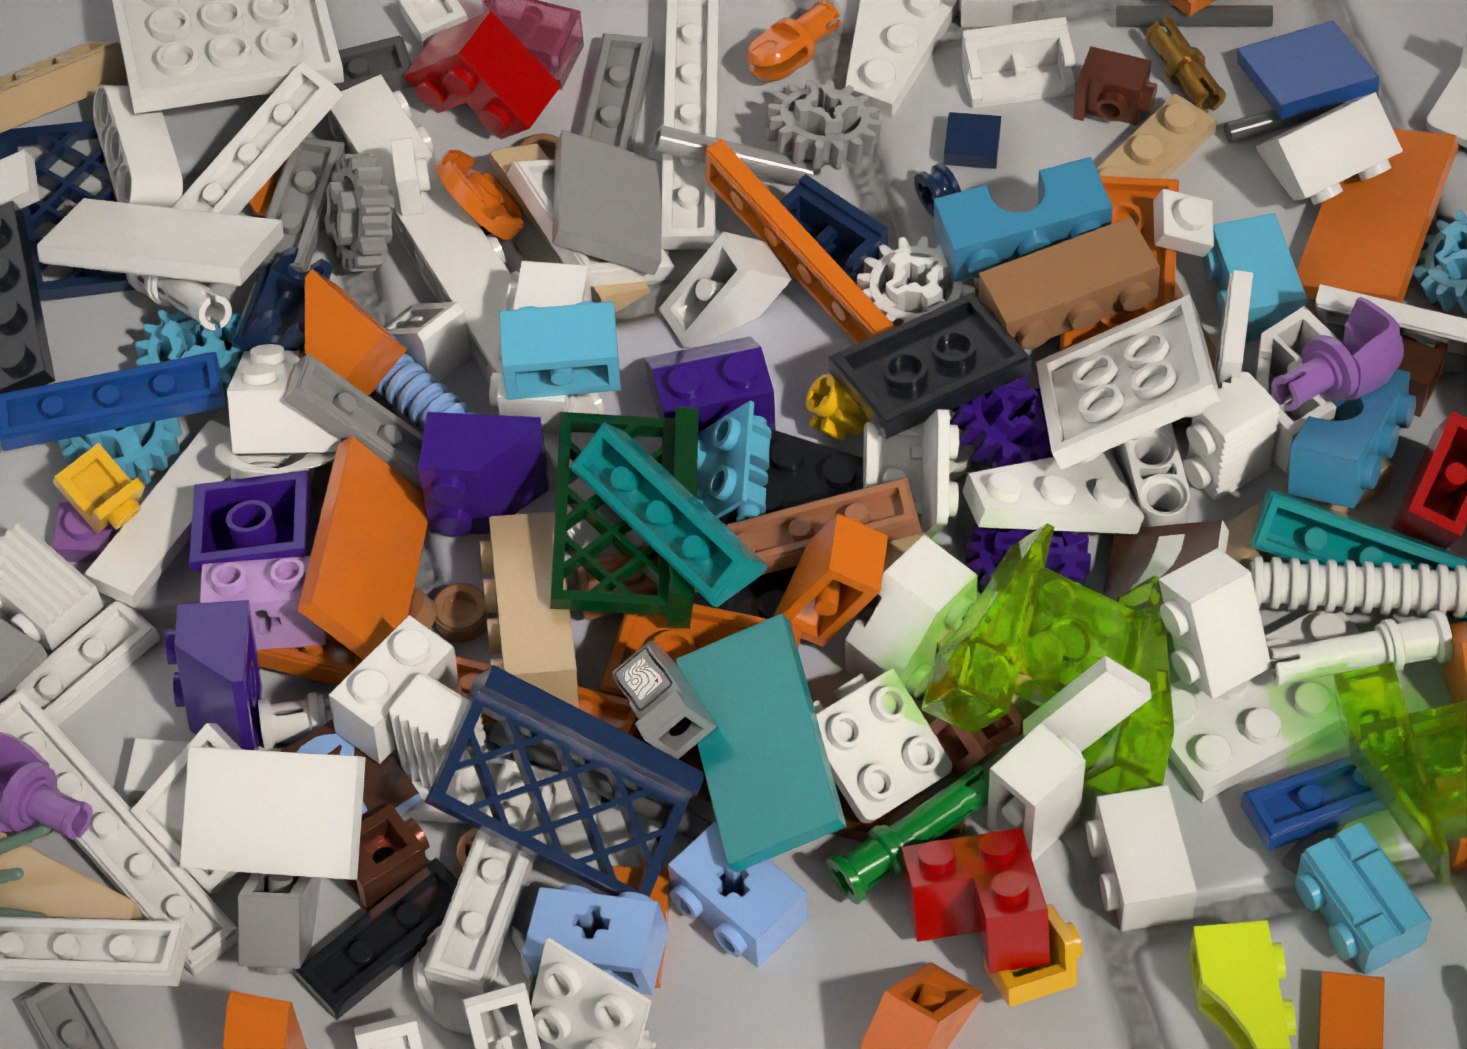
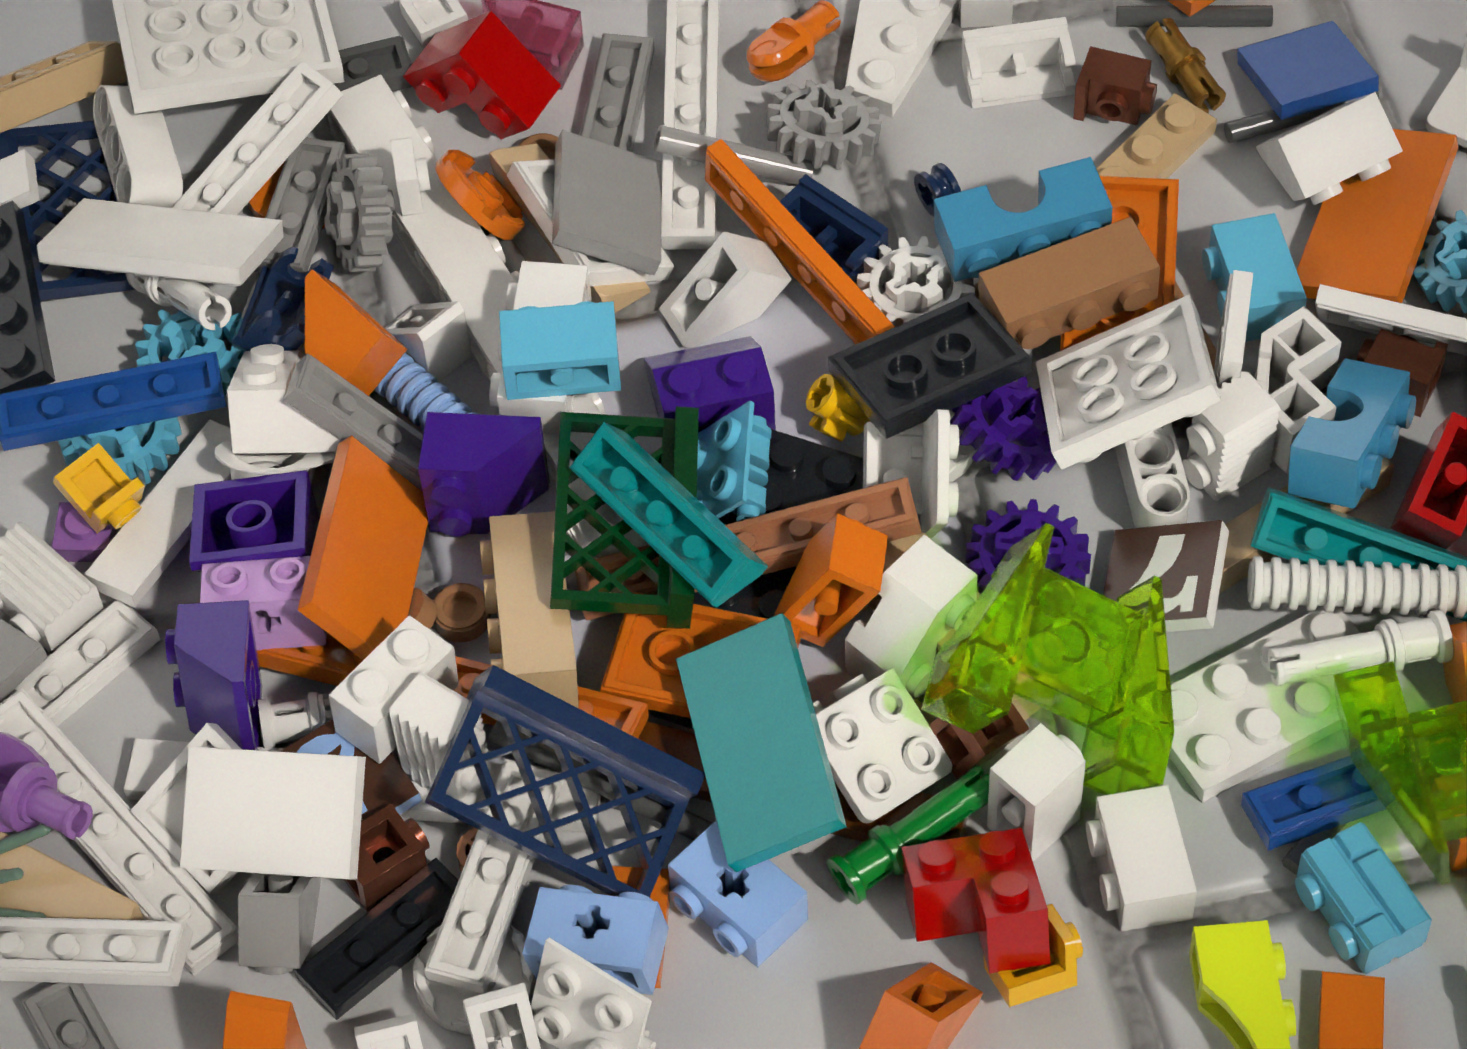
light grey leg [613,641,717,759] -> none
dark blue tile [944,112,1001,169] -> none
white wing [962,449,1144,534] -> none
white tile [1022,656,1151,752] -> none
white plate [1153,189,1214,257] -> none
white brick [1158,548,1272,699] -> none
medium lavender piece [1272,297,1404,411] -> none

